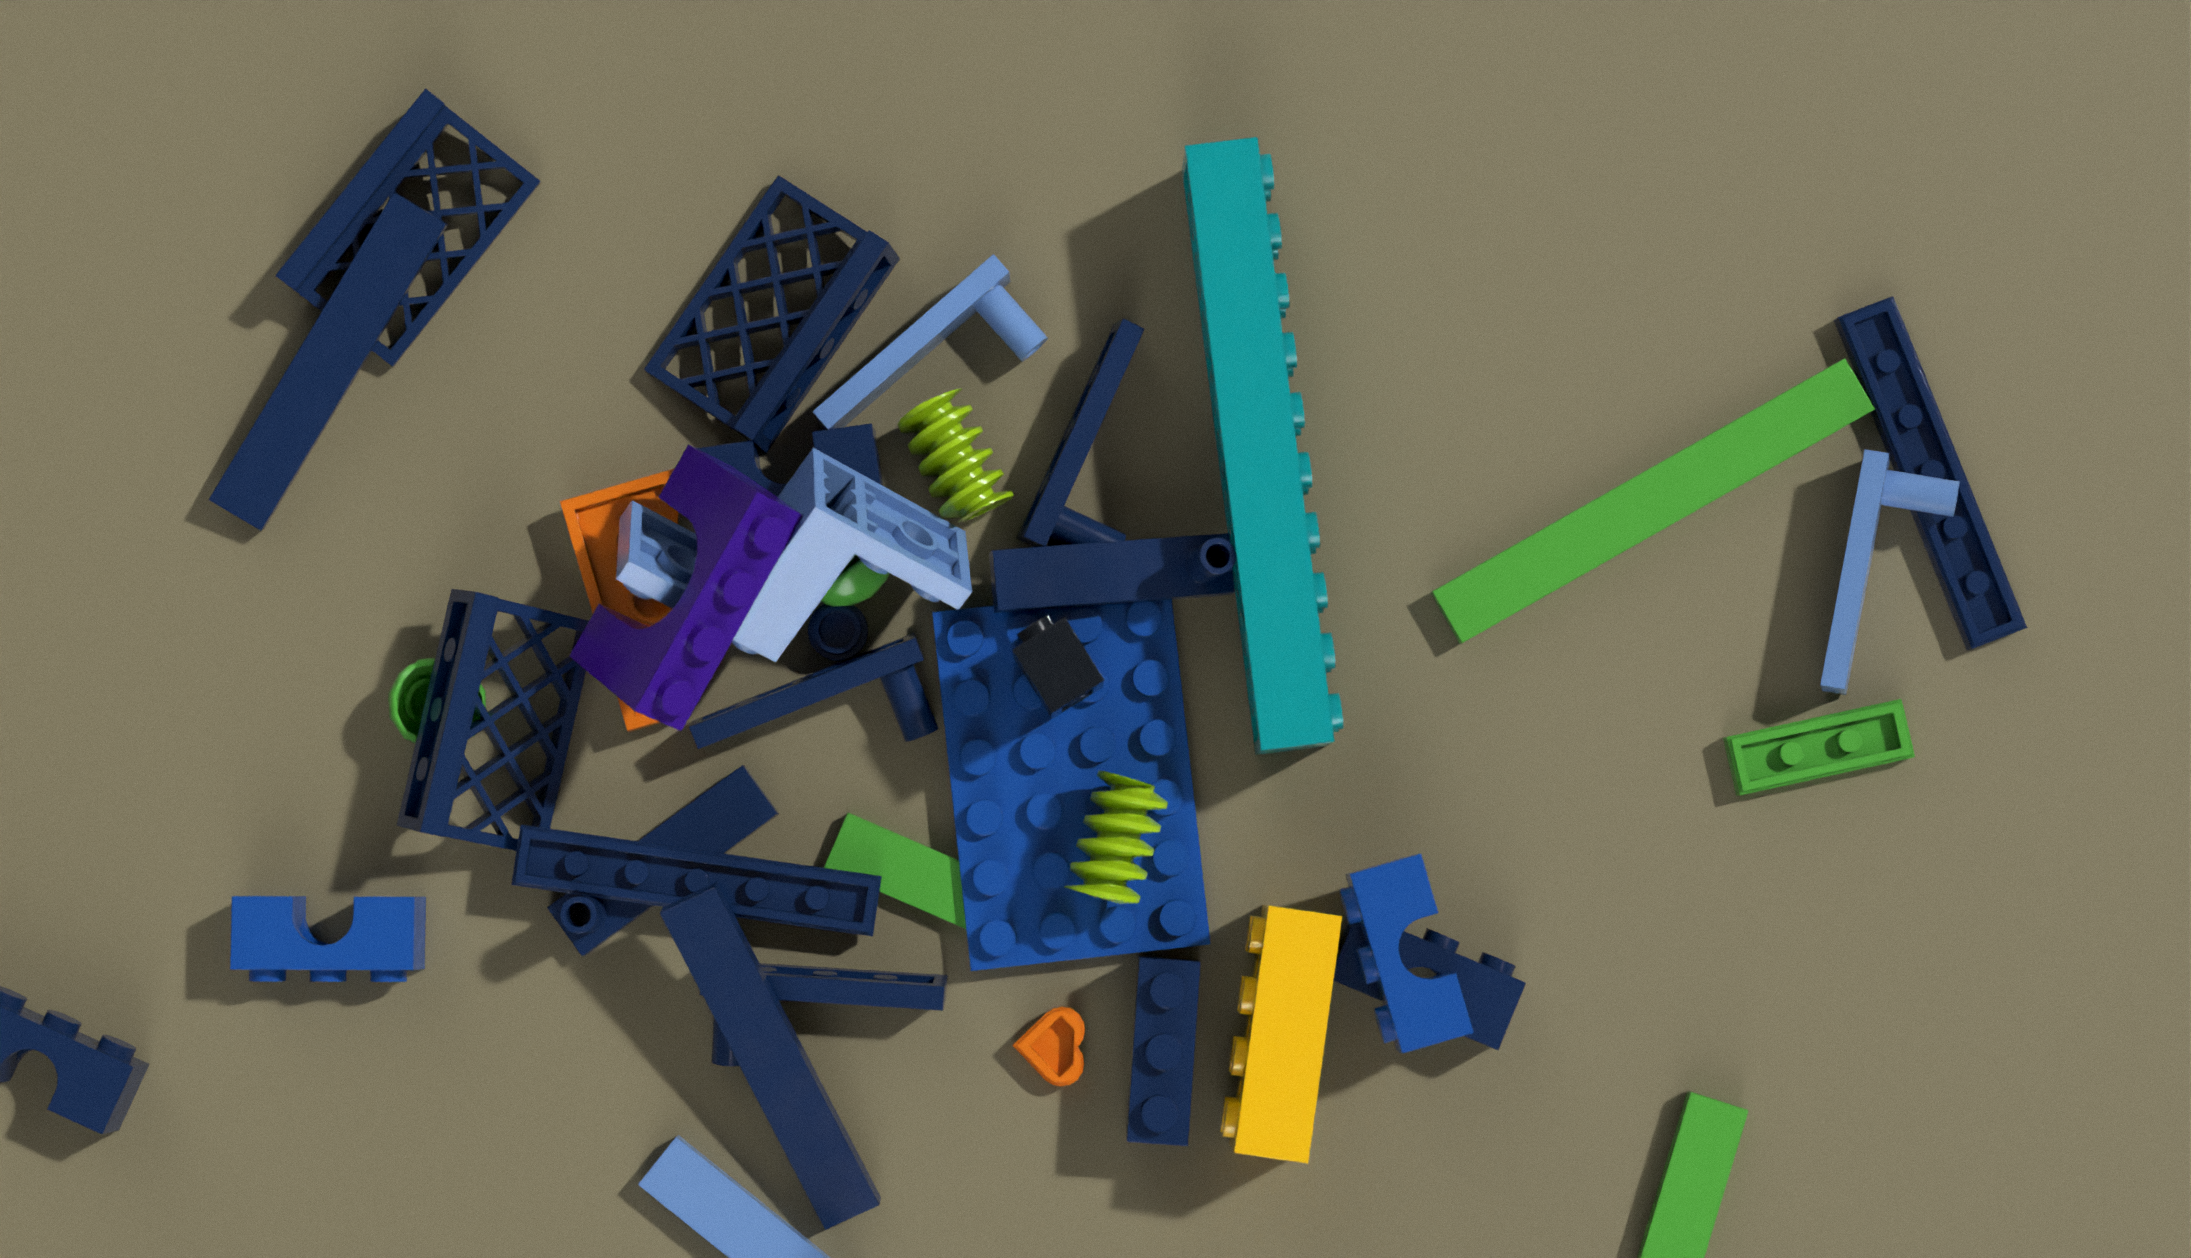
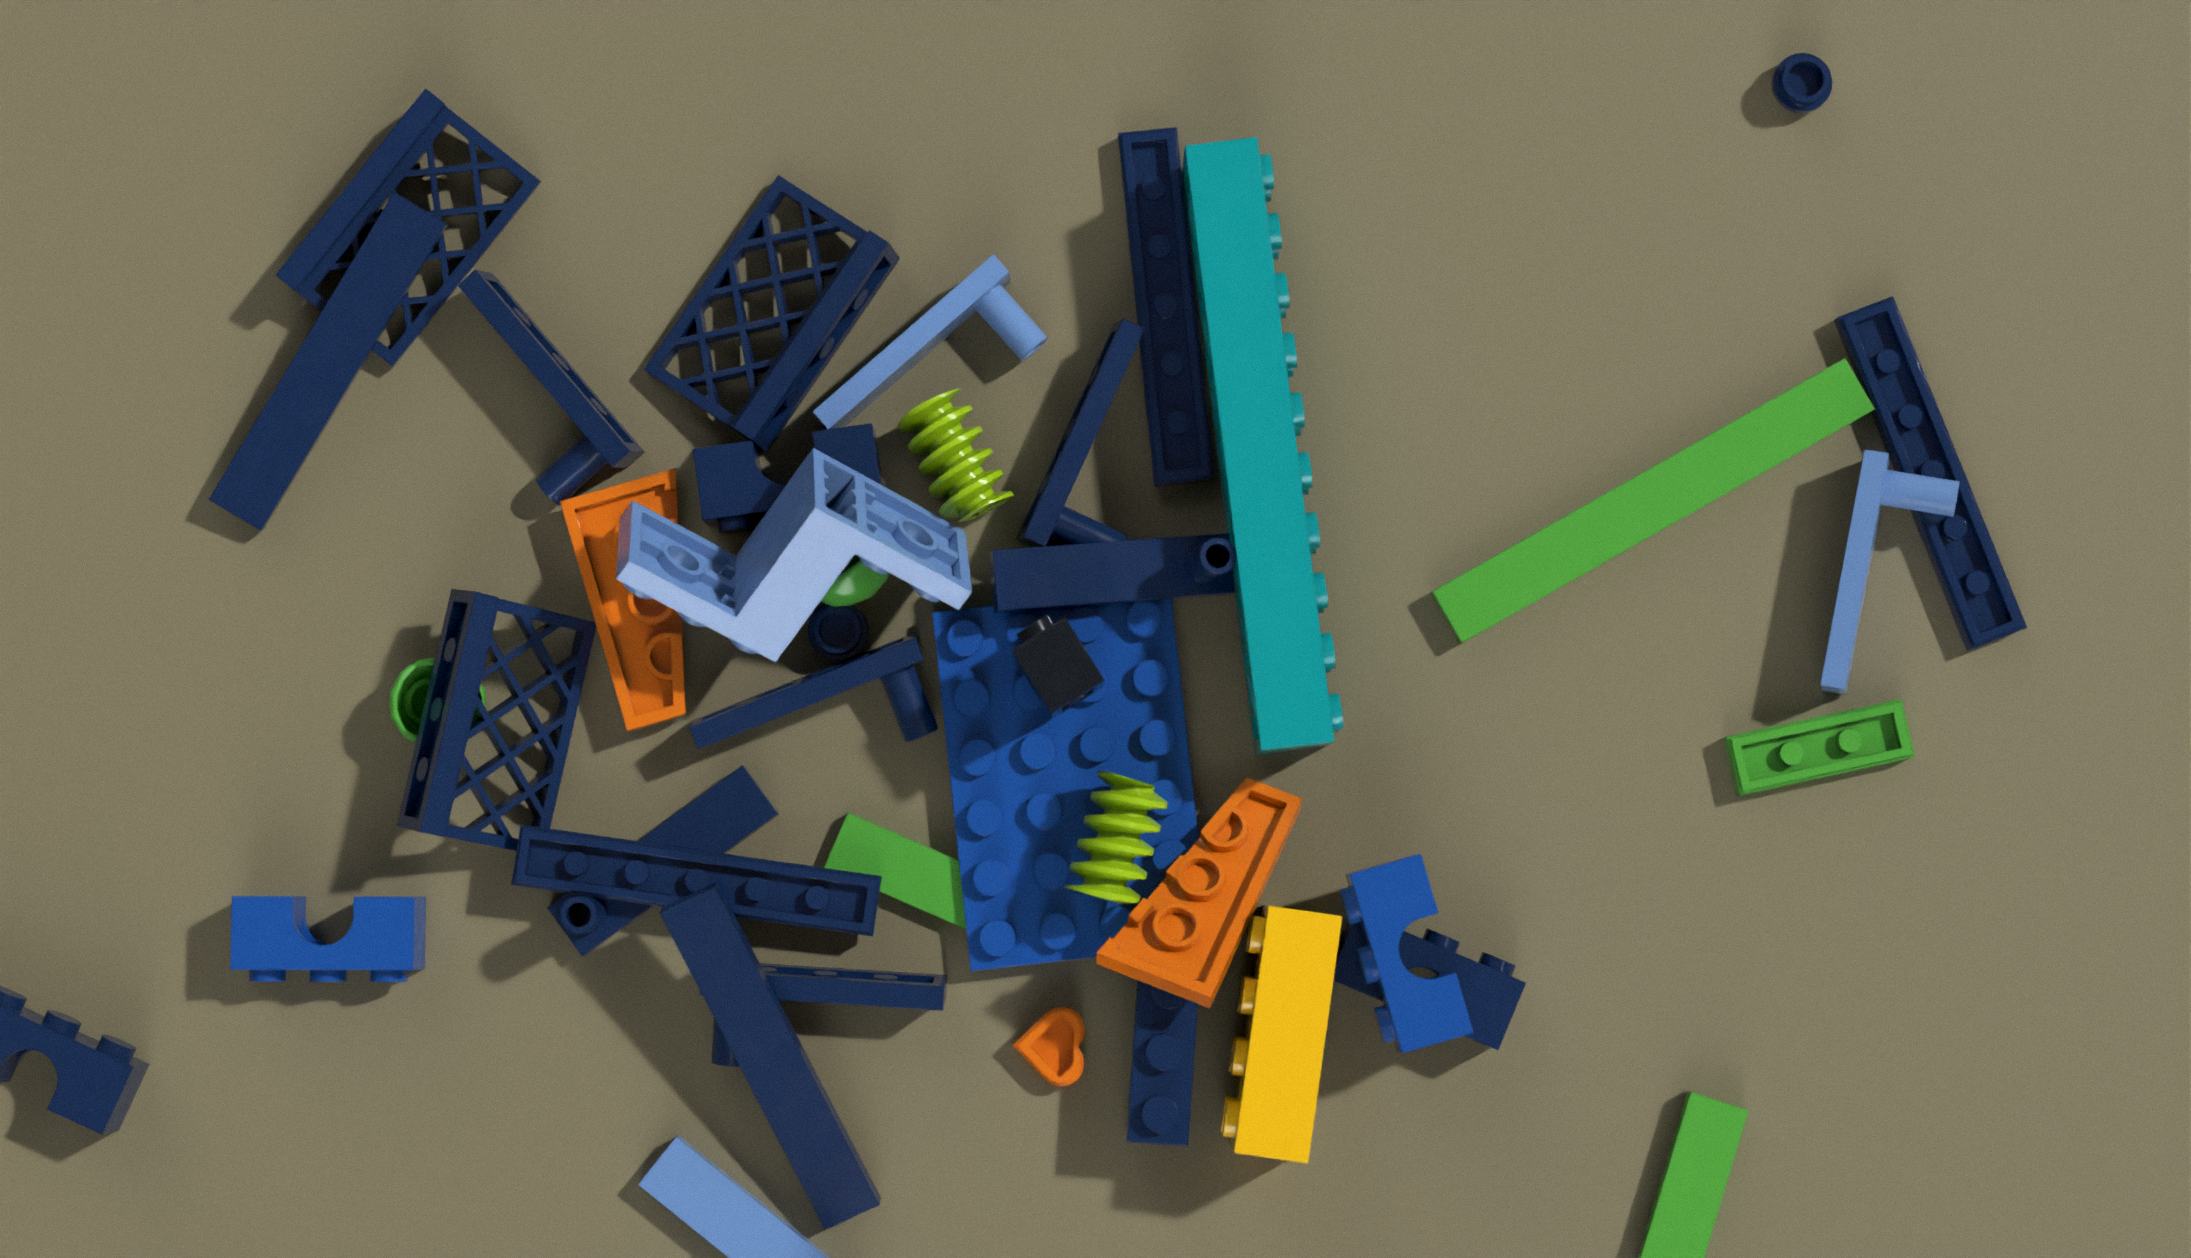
dark purple arch [570,444,803,731] -> none
none -> dark blue piece [458,270,645,505]
none -> orange wing [1096,777,1302,1008]
none -> dark blue tile [1118,127,1214,487]
none -> dark blue plate [1772,53,1832,113]

